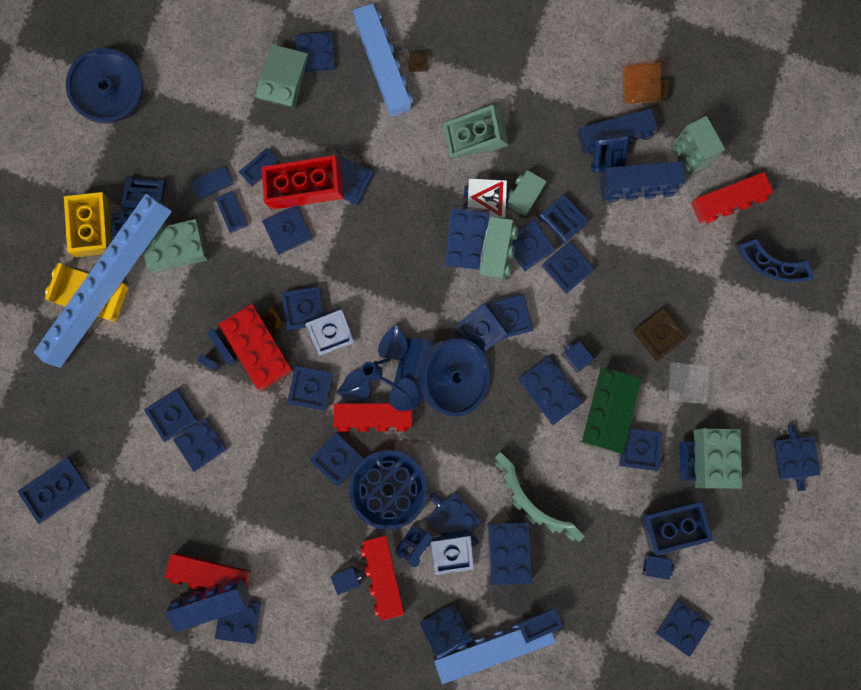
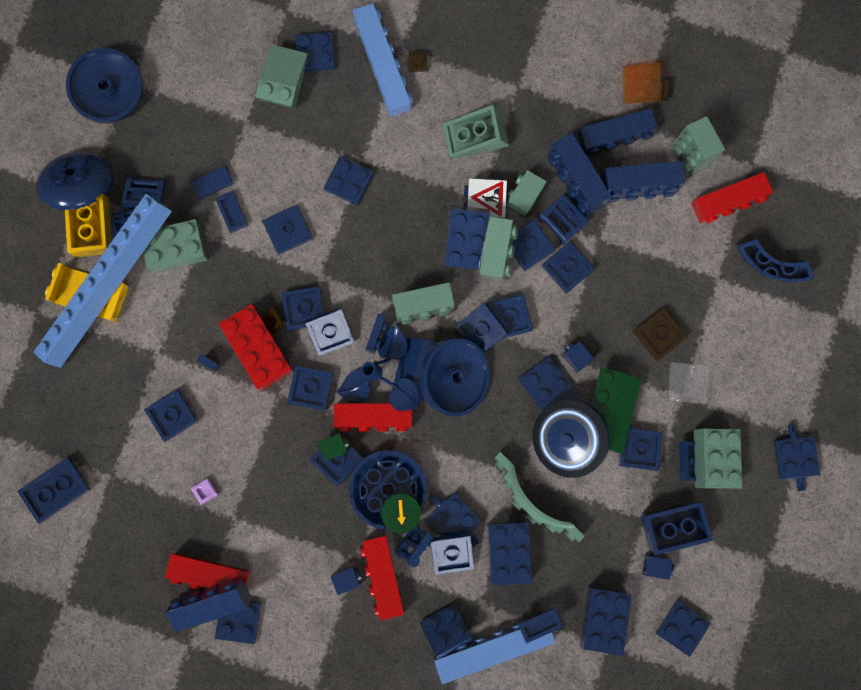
dark blue plate [173,418,228,472] -> none
dark blue tile [207,329,237,366] -> none
dark blue tile [239,148,280,187] -> none
red brick [262,155,344,210] -> none
dark blue plate [591,133,628,173] -> none
none -> dark blue brick [36,151,114,210]
none -> lavender tile [191,478,219,505]
none -> dark green brick [318,434,350,461]
none -> dark blue plate [365,313,388,354]
none -> dark green tile [381,493,421,534]
none -> sand green brick [392,283,454,325]
none -> dish [532,399,610,478]
none -> dark blue brick [547,132,612,217]
none -> dark blue brick [580,586,632,656]

